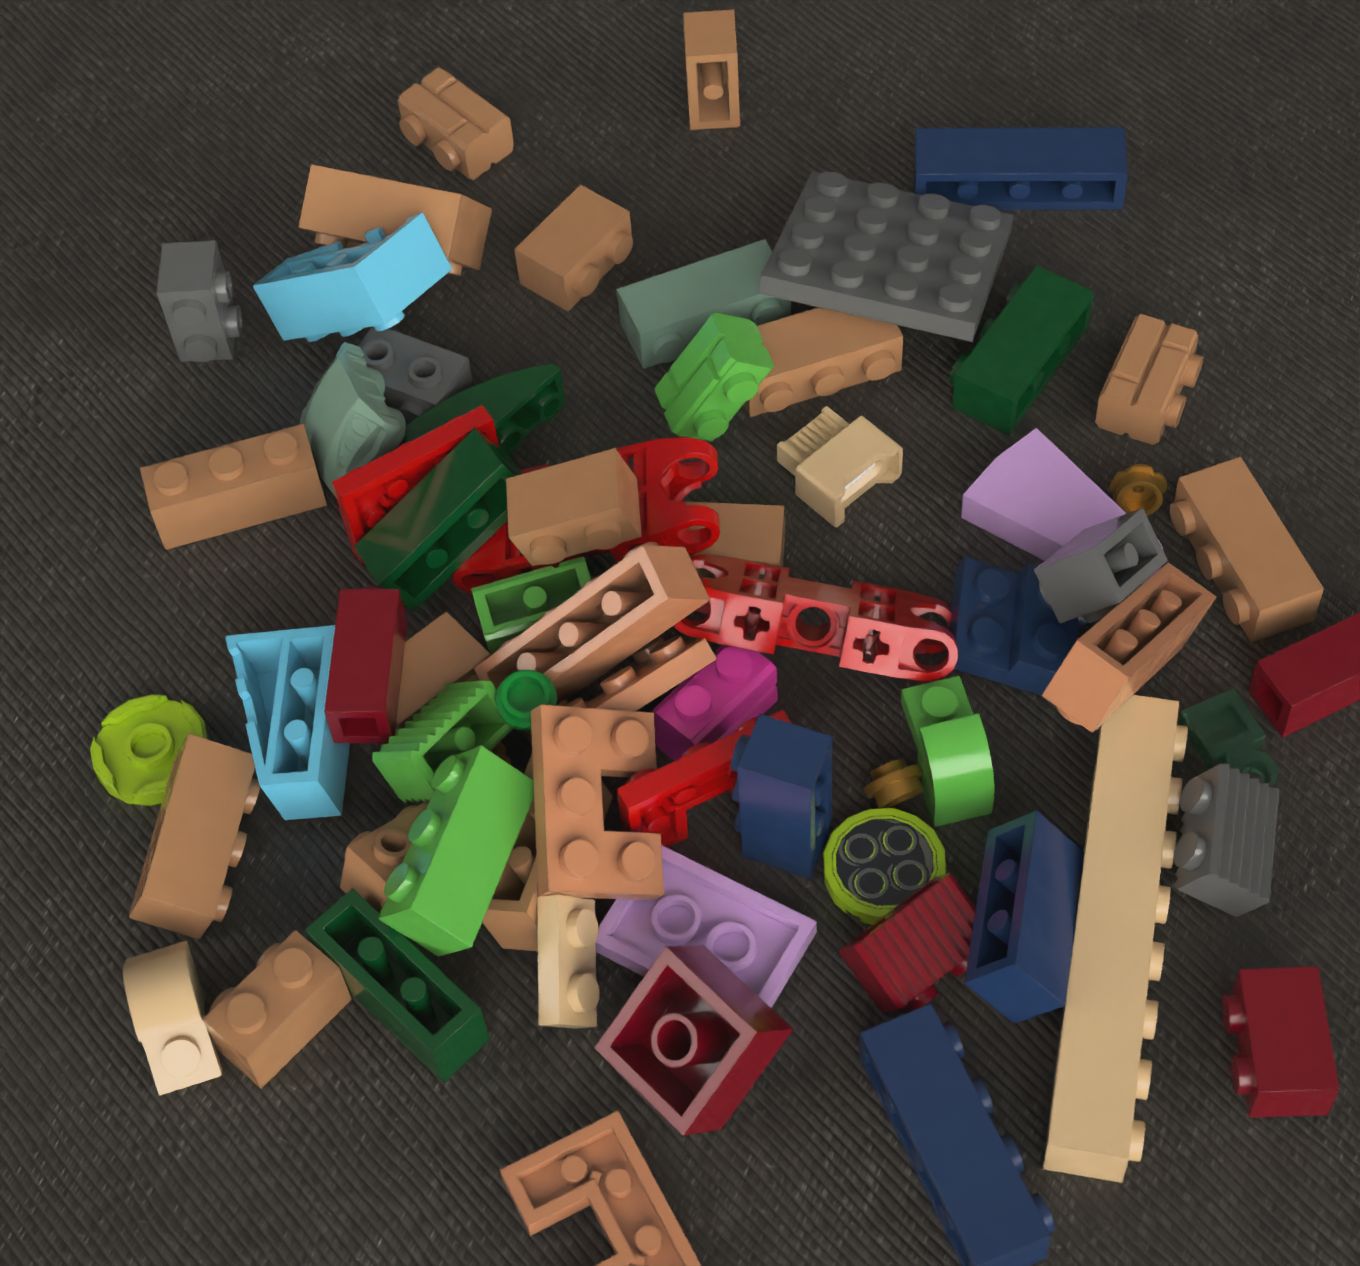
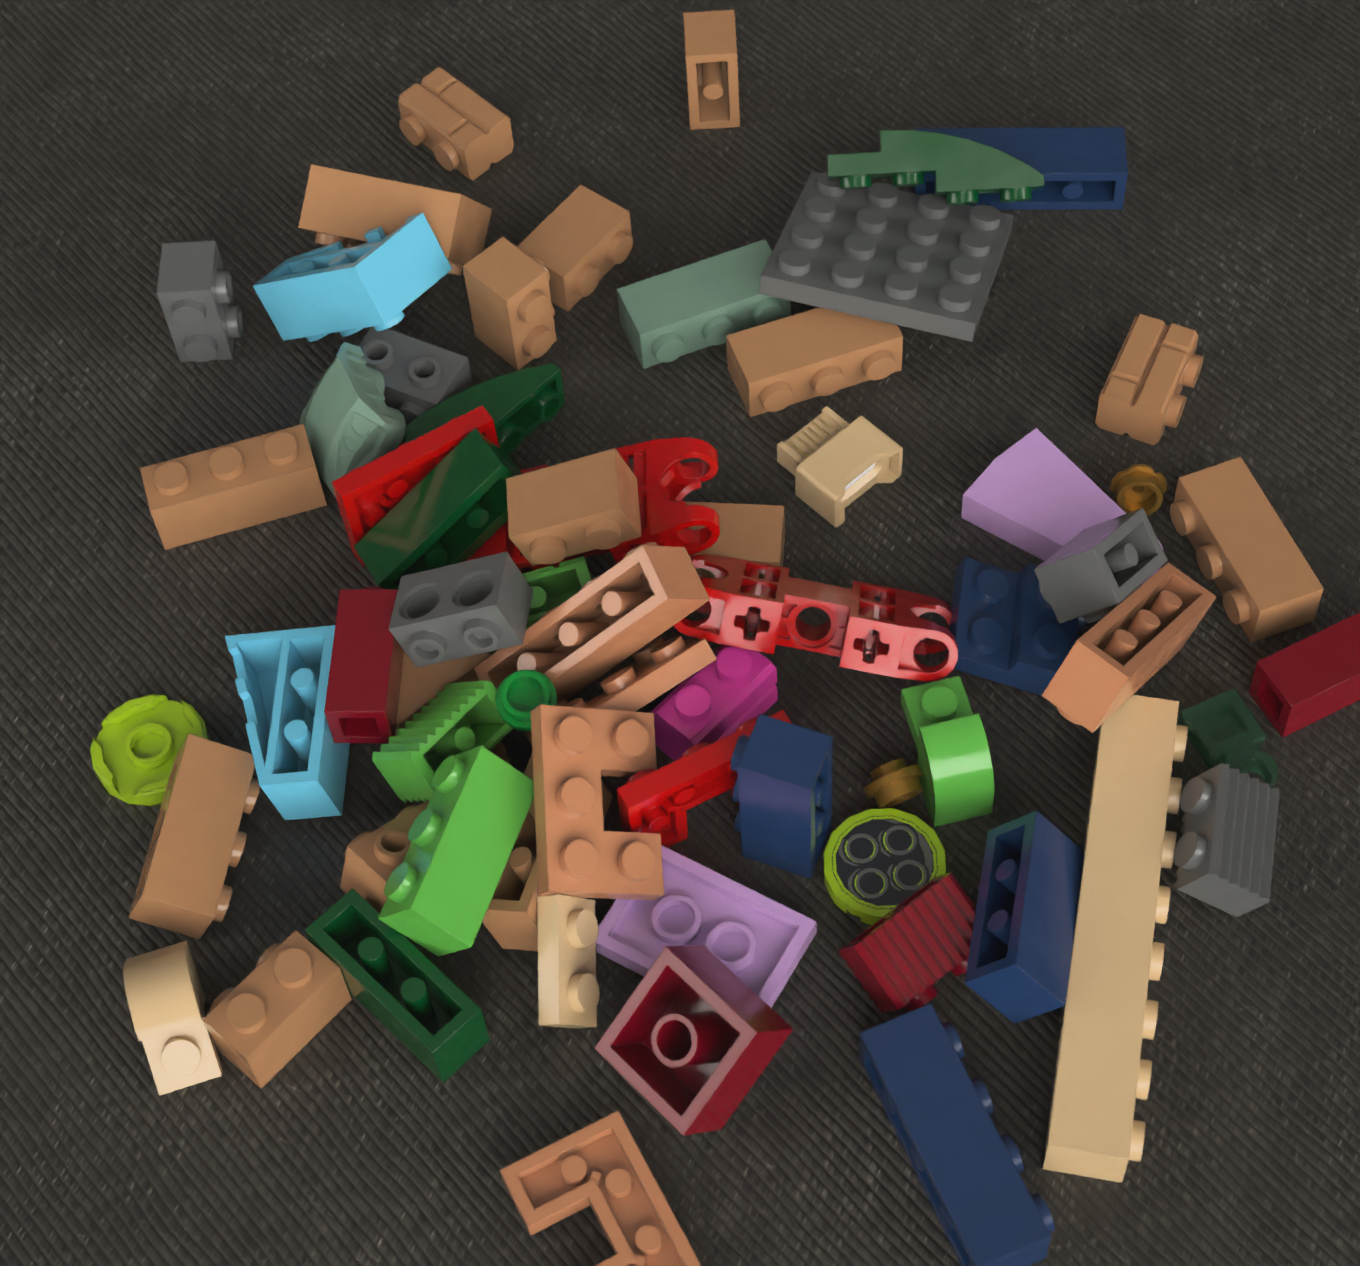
bright green brick [654,312,774,442] -> none
dark green brick [949,266,1094,435] -> none
dark red brick [1222,966,1340,1118] -> none
none -> dark grey brick [389,552,533,668]
none -> medium nougat brick [462,237,557,371]
none -> dark green slope [827,130,1044,205]

